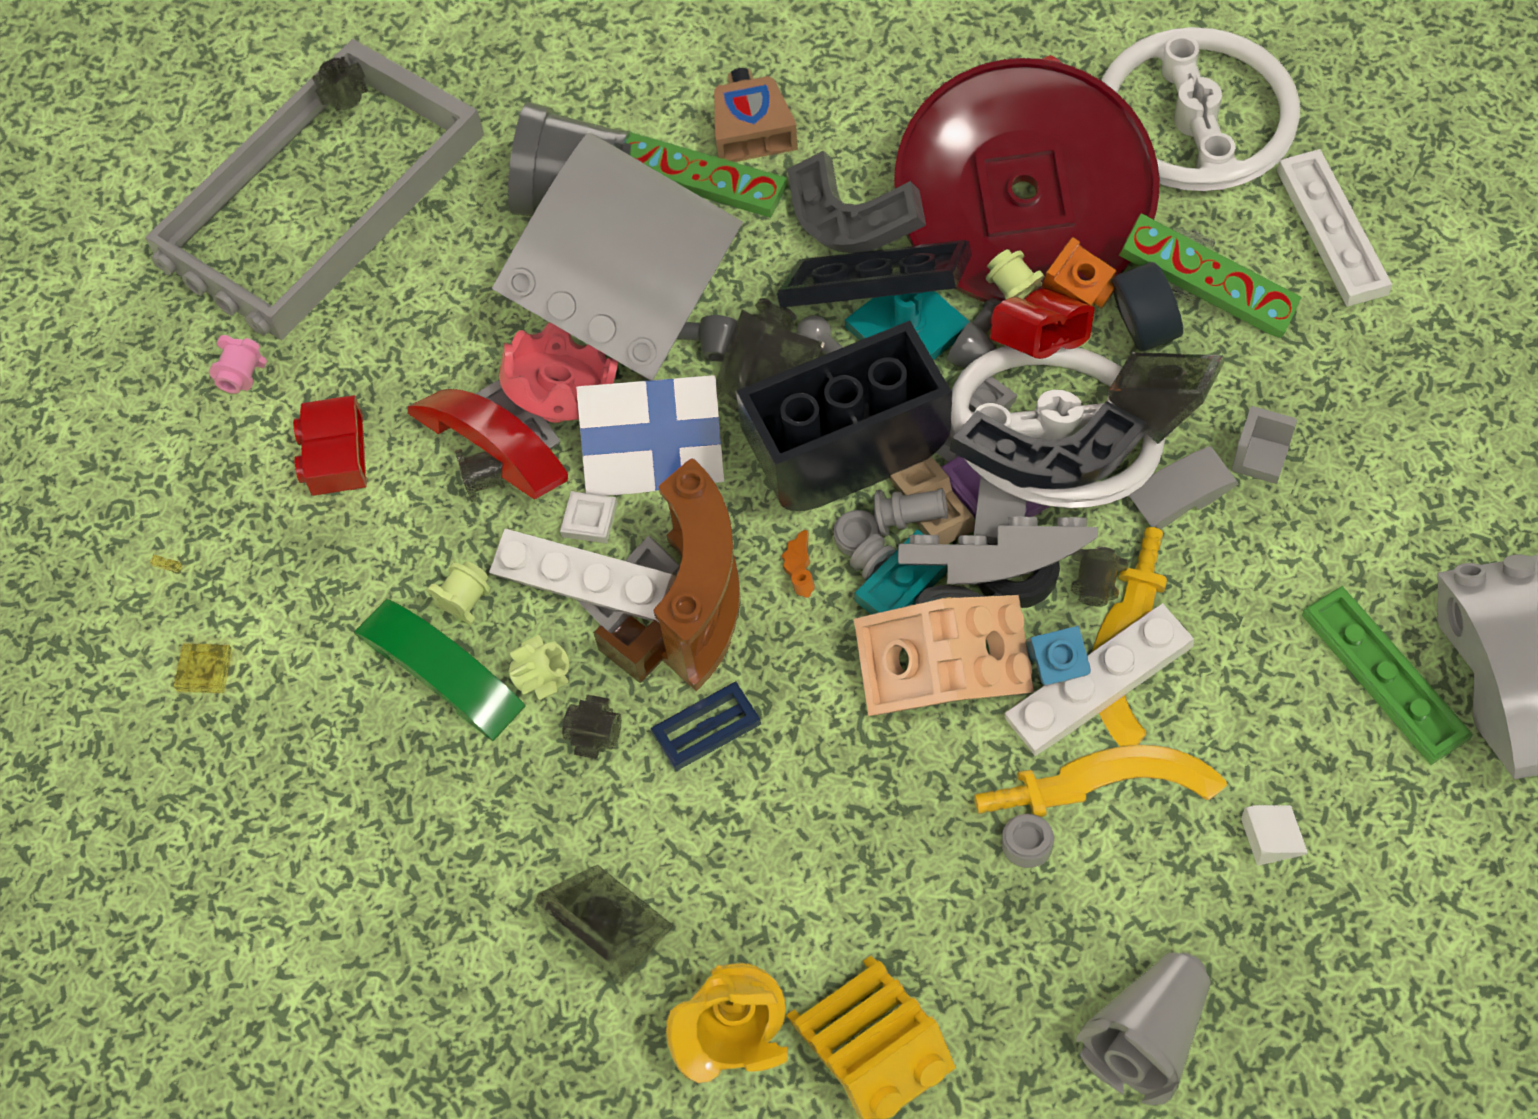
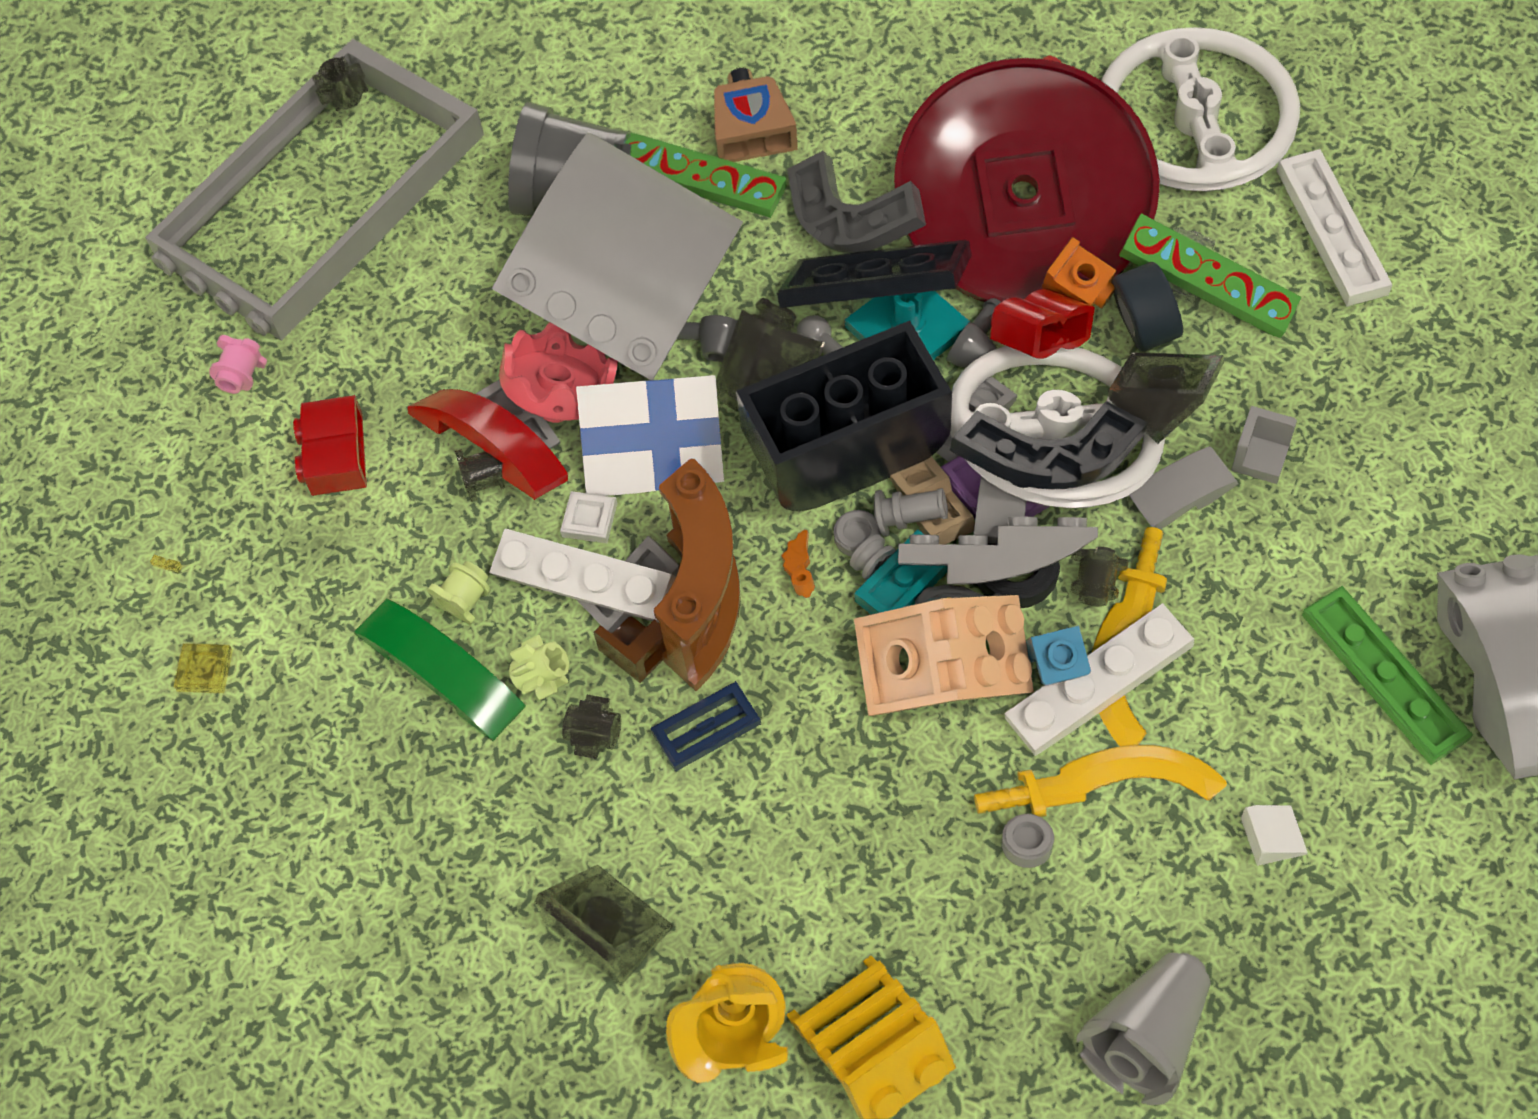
yellowish green brick [986,249,1044,299] -> none

